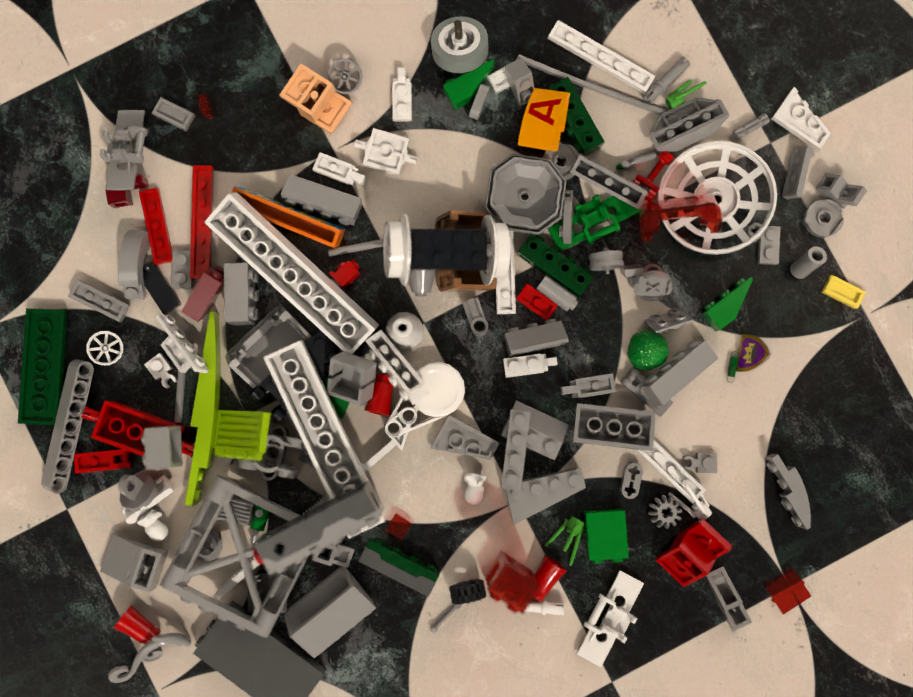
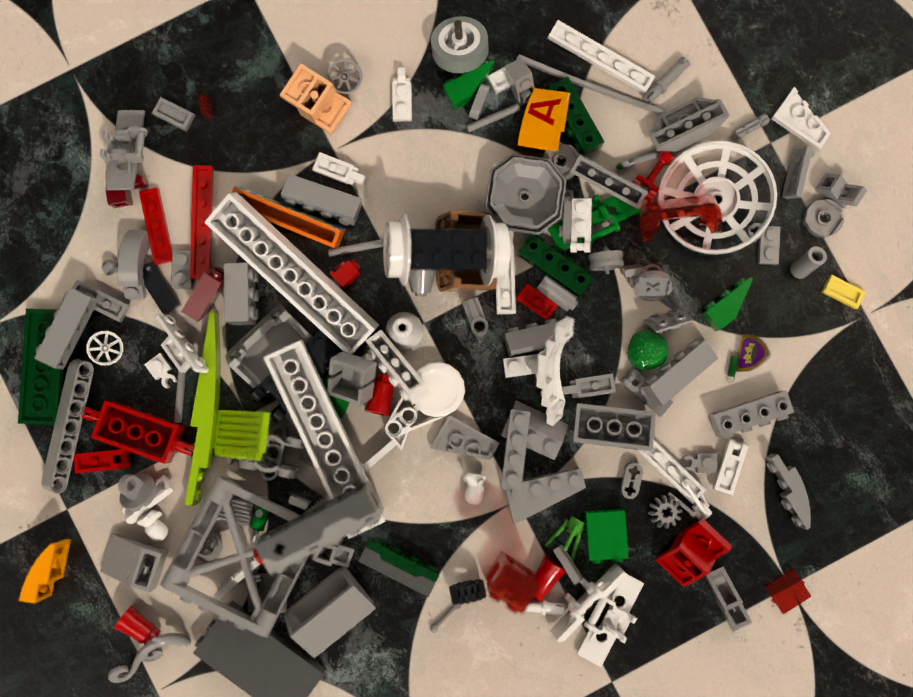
light grey piece [142,426,183,470] -> none
white plate [354,128,418,176] -> none
clear red tile [386,513,412,540] -> none
bright green plant [665,80,707,110] -> none
none -> light orange slope [19,539,71,604]
none -> light grey brick [34,288,98,369]
none -> light grey hinge [102,259,118,276]
none -> white tile [288,494,312,510]
none -> light grey bar [466,103,520,132]
none -> white piece [535,317,574,426]
none -> white piece [550,563,626,643]
none -> light grey tile [553,545,583,585]
none -> white plate [570,198,592,253]
none -> light grey brick [708,390,794,439]
none -> white plate [712,438,748,495]

